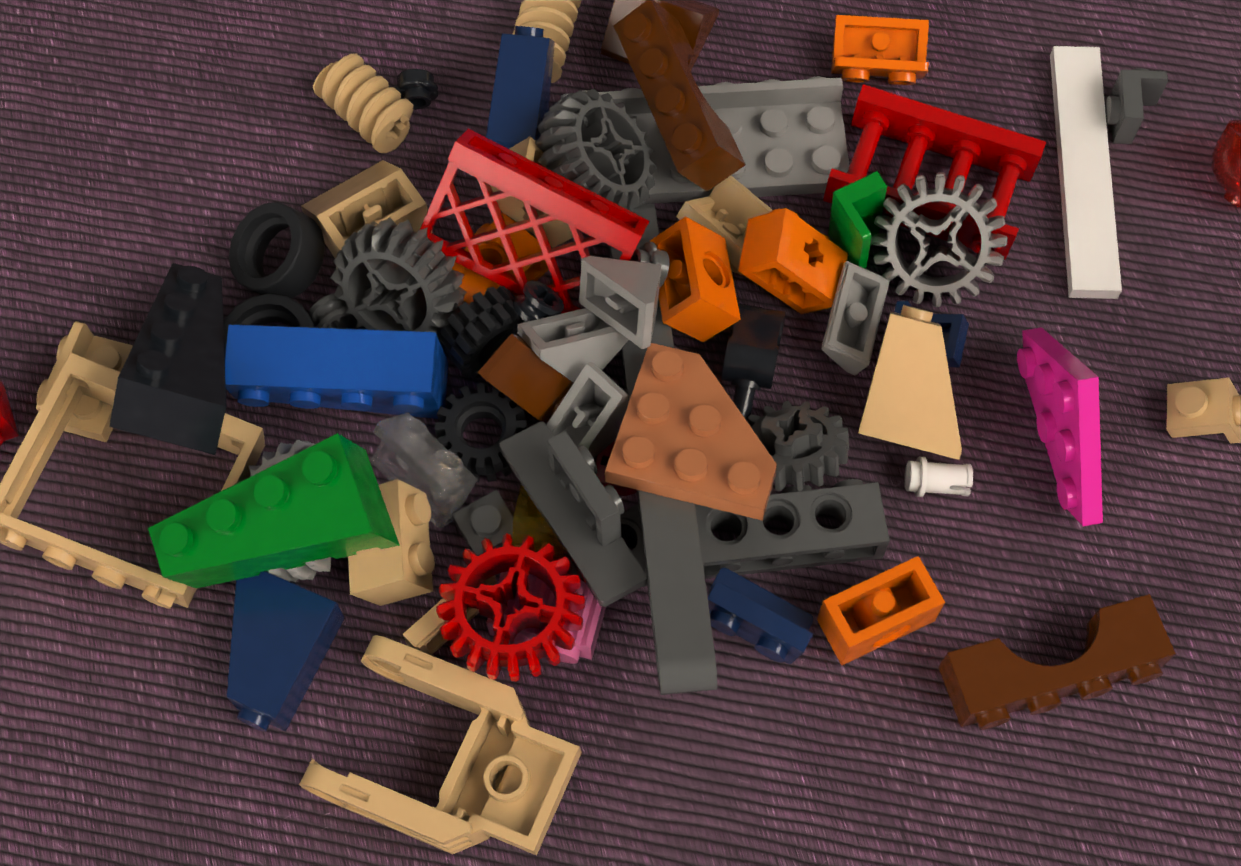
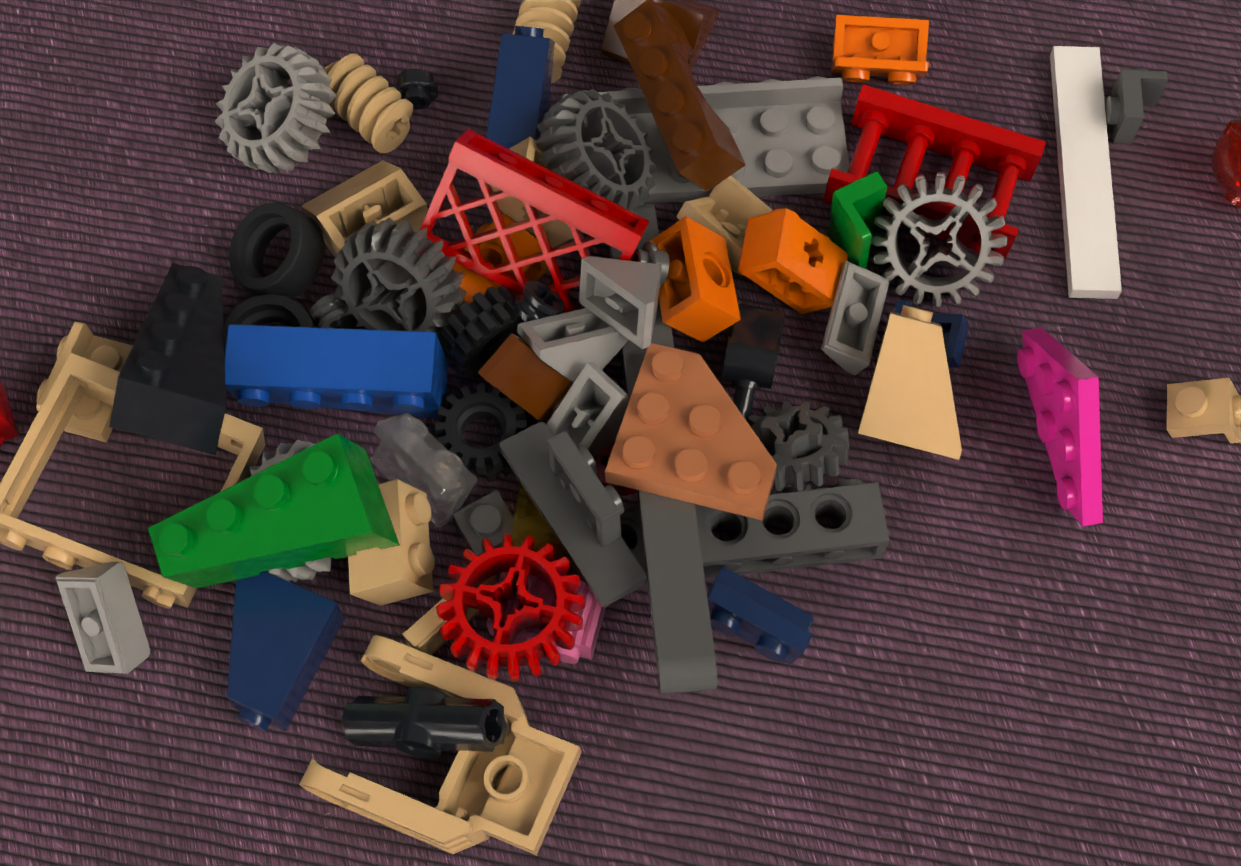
orange brick [817,556,945,666] -> none
white pin [905,457,973,497] -> none
reddish brown arch [938,594,1176,730] -> none
none -> light grey slope [55,562,150,674]
none -> light grey gear [215,43,337,174]
none -> black piece [341,687,508,759]

